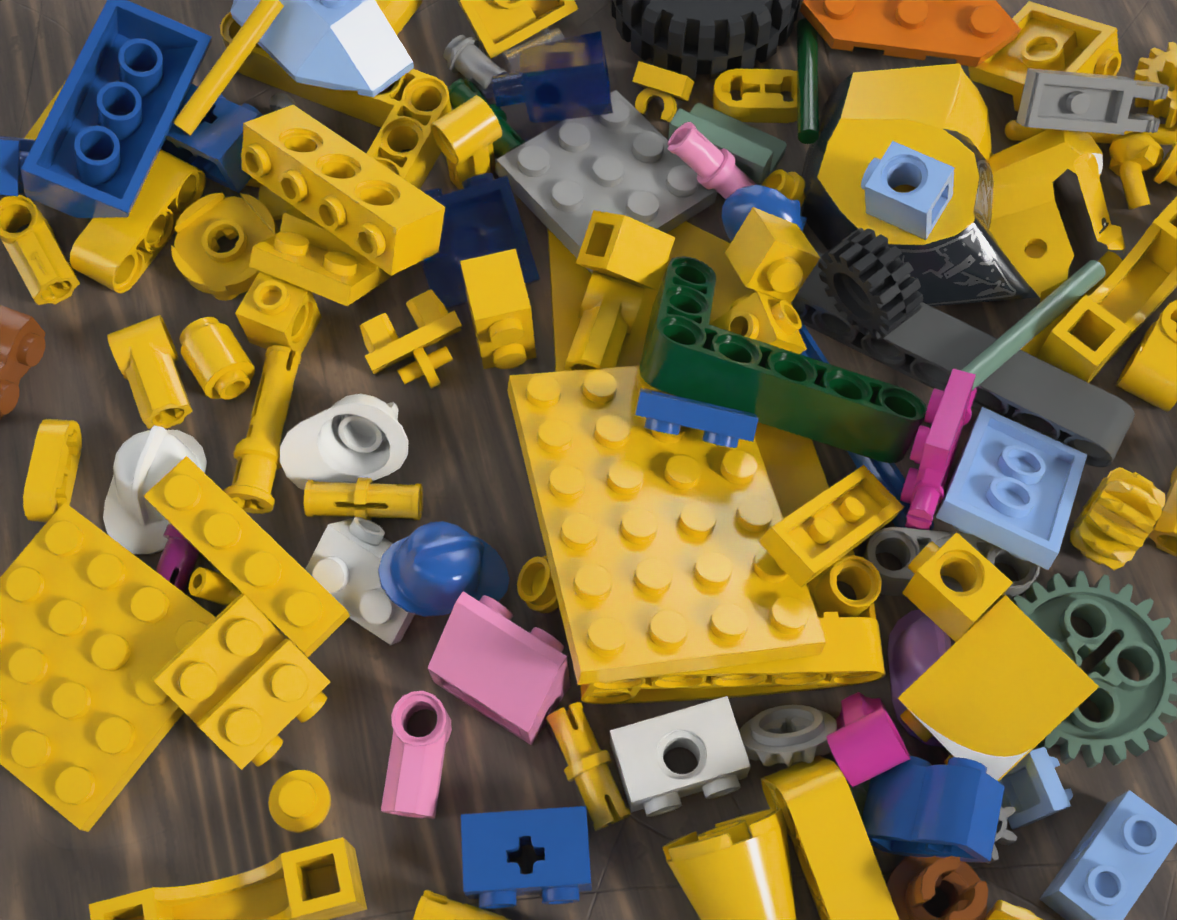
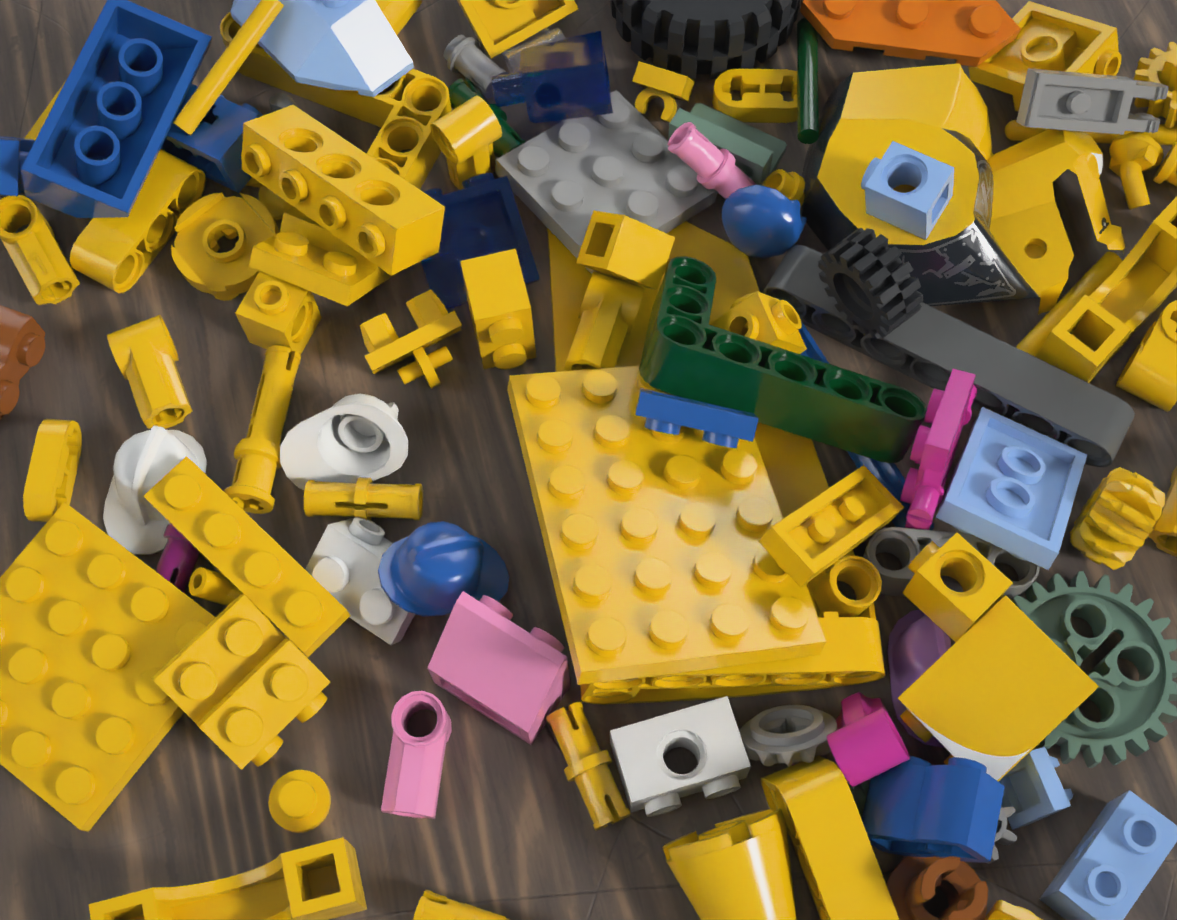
yellow brick [179,317,255,400] -> none
blue brick [461,806,592,909] -> none
yellow plate [517,555,559,614] -> none
yellow brick [725,207,820,304] -> none
sand green bar [961,260,1106,391] -> none

